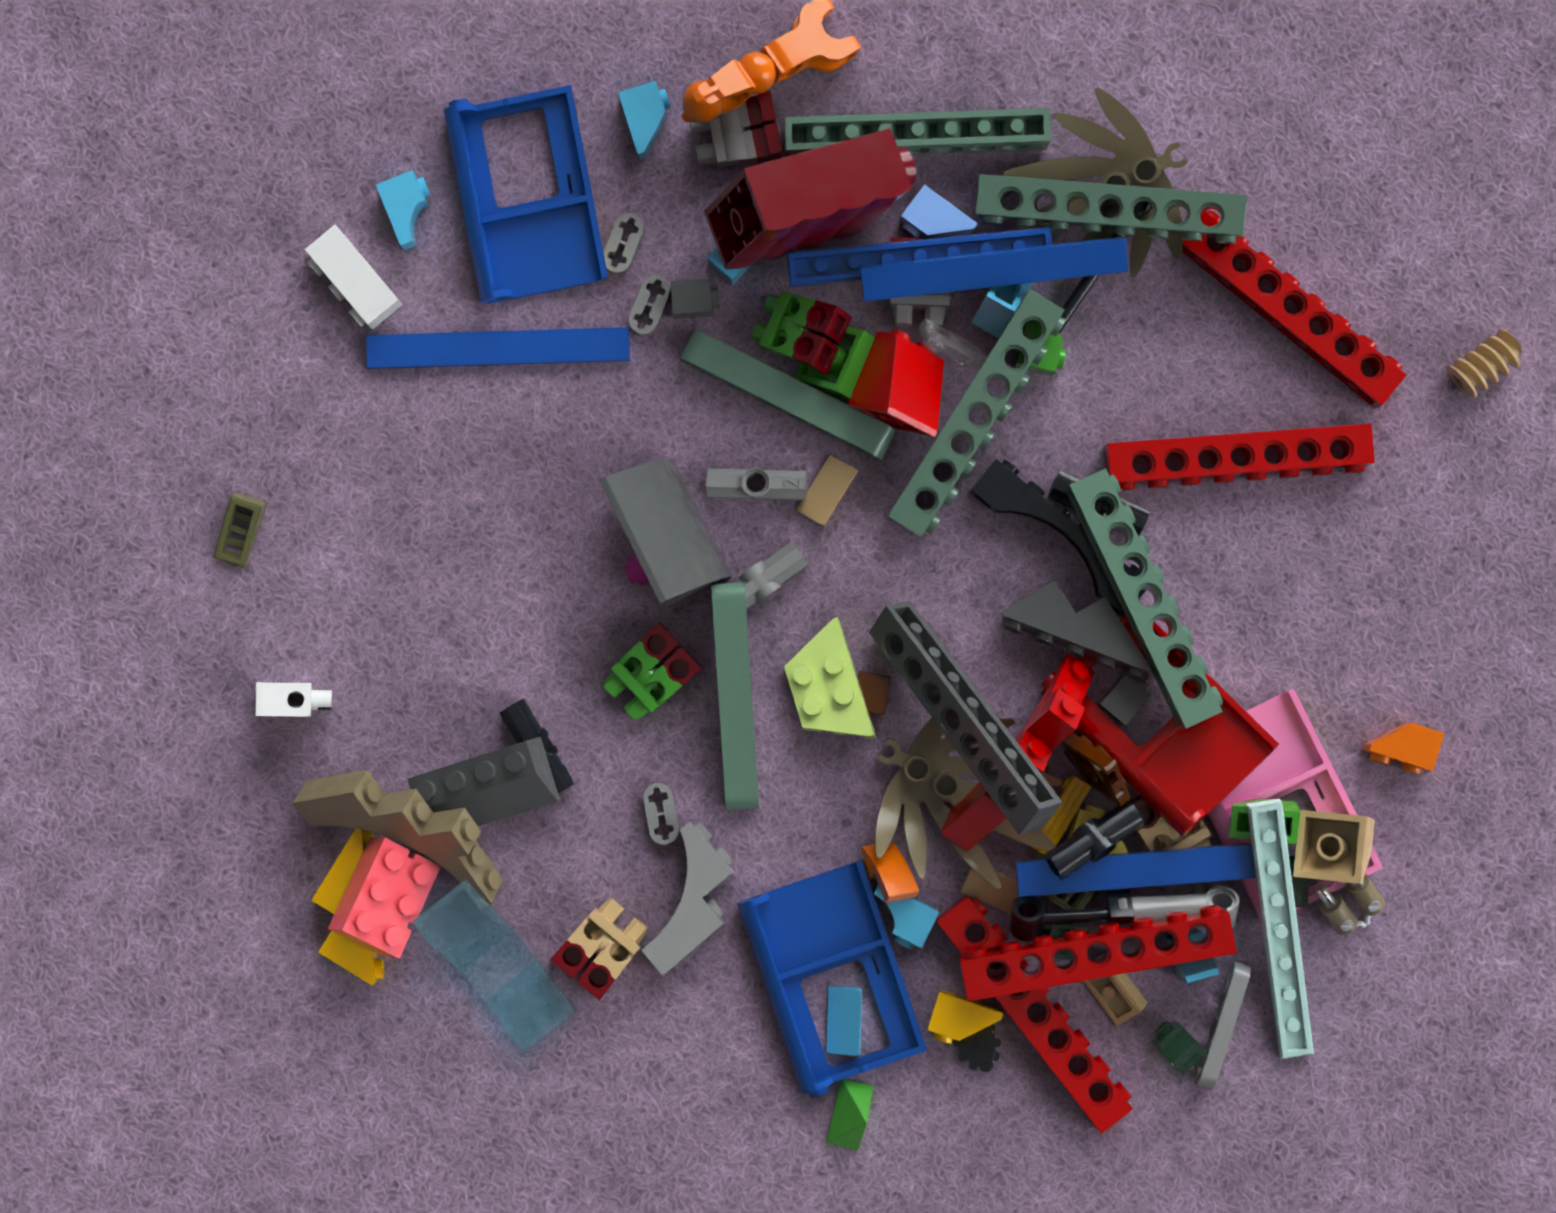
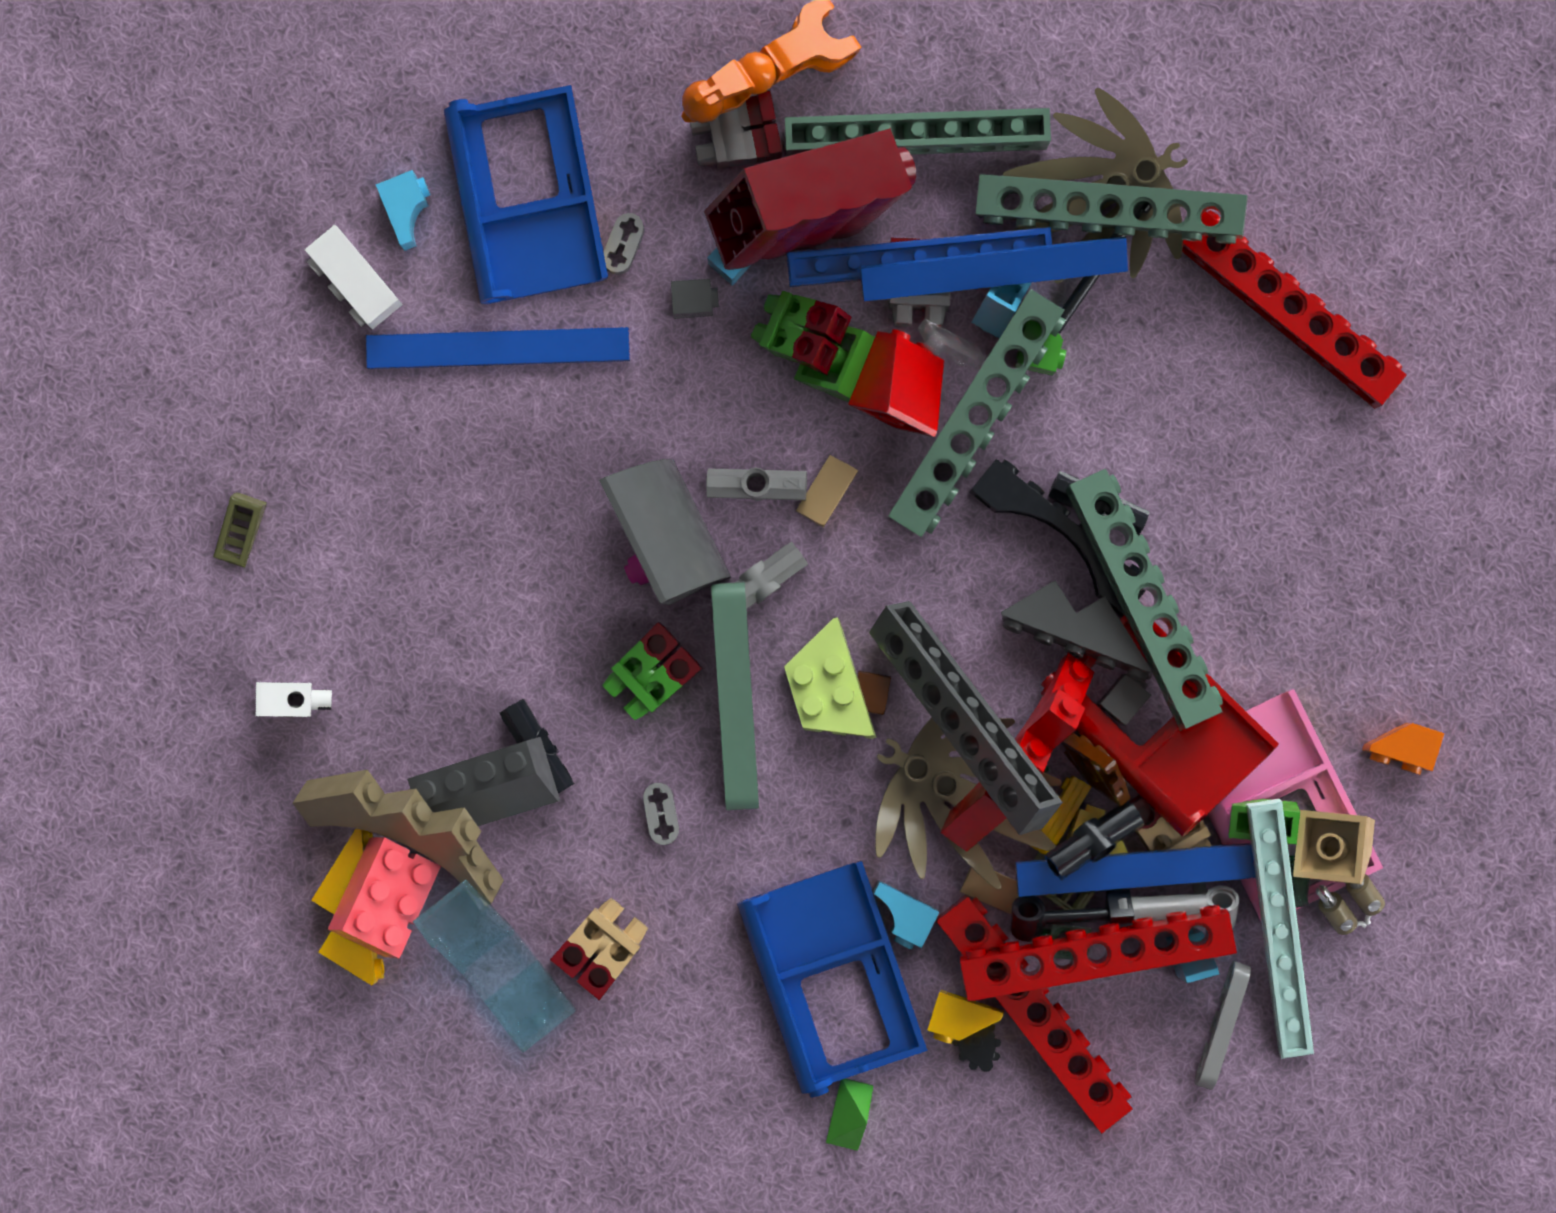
medium azure slope [618,81,671,161] -> none
light grey beam [629,275,671,336] -> none
light grey arch [641,820,734,976] -> none
sand green beam [679,330,896,461] -> none
medium azure slope [826,986,862,1056] -> none
orange slope [860,841,919,903] -> none
light blue slope [899,184,977,239] -> none
tan slope [1083,951,1148,1026] -> none
red brick [1104,423,1375,491] -> none
clear green brick [1151,1020,1208,1076] -> none
tan piece [1446,329,1522,398] -> none

